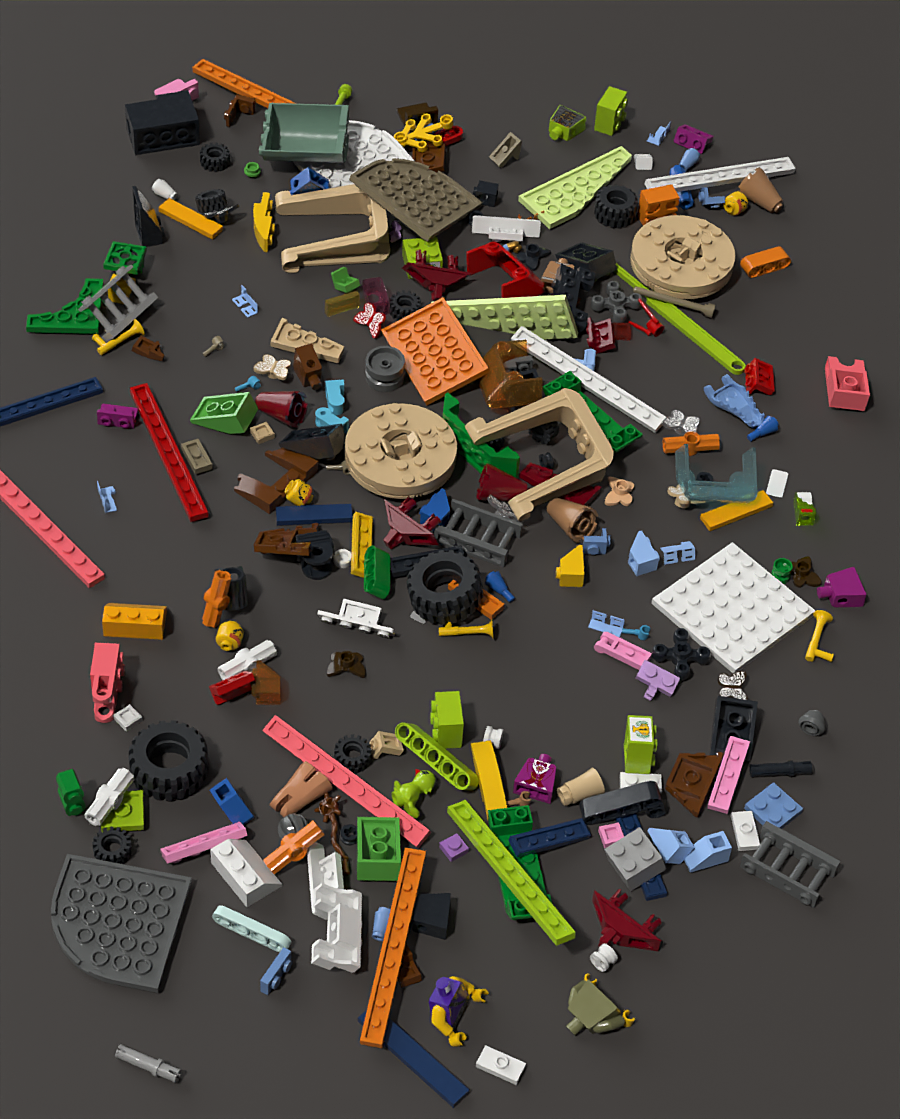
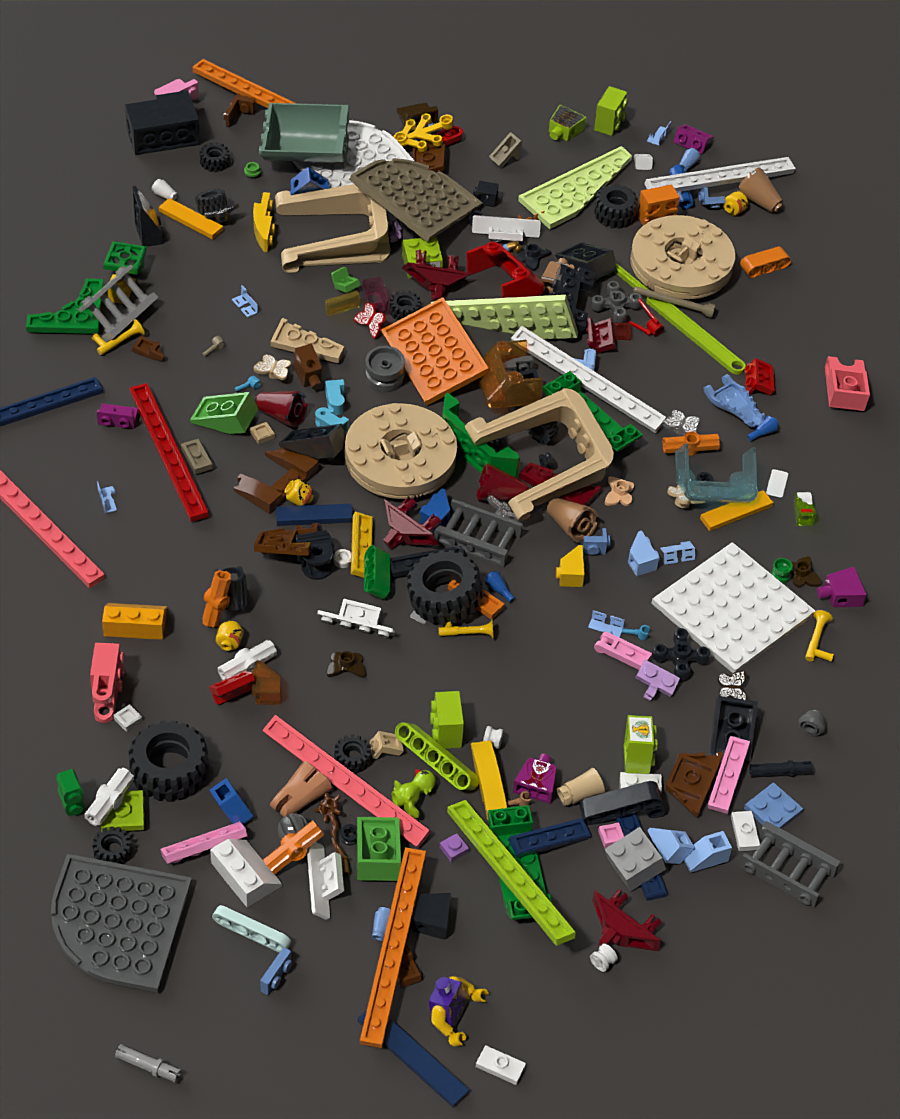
white bracket [311,883,362,973] -> none
dark tan hand [326,461,350,475] -> none
lime piece [335,84,352,105] -> none
olive torso [566,973,635,1035] -> none

